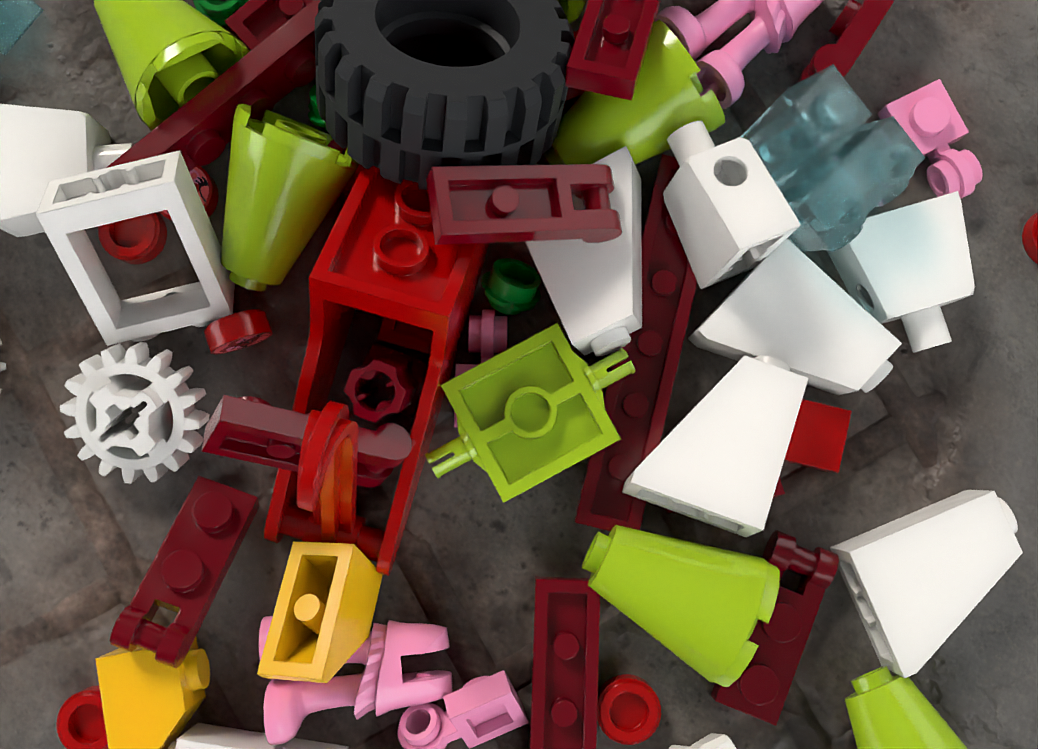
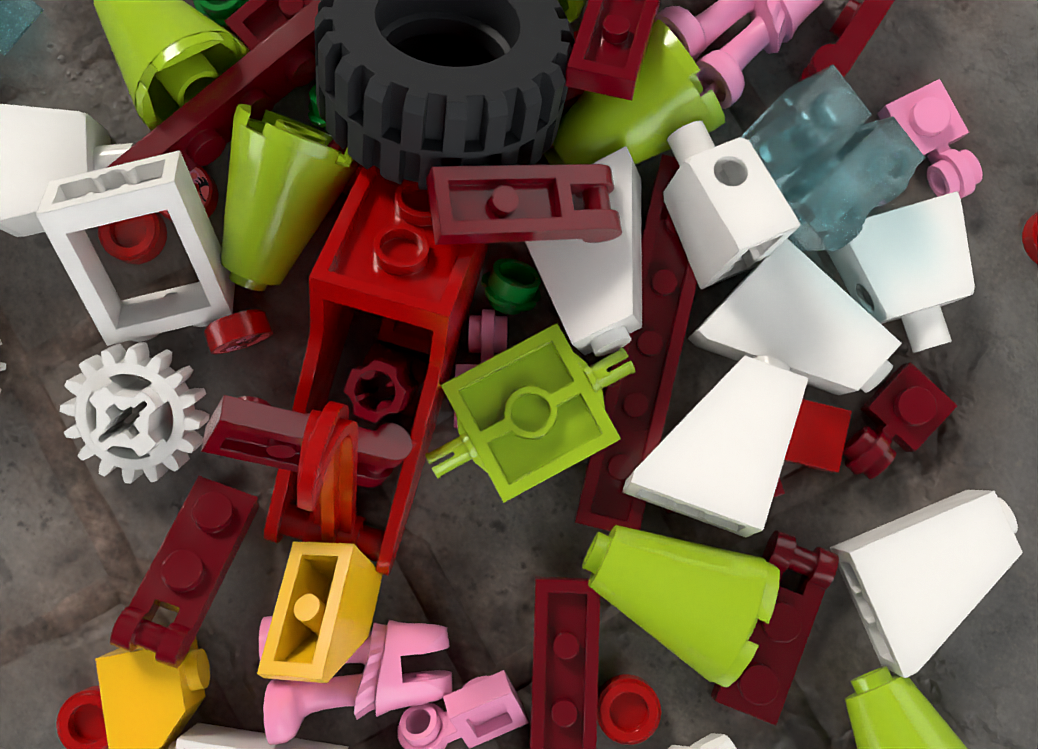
none -> dark red plate [843,362,958,479]

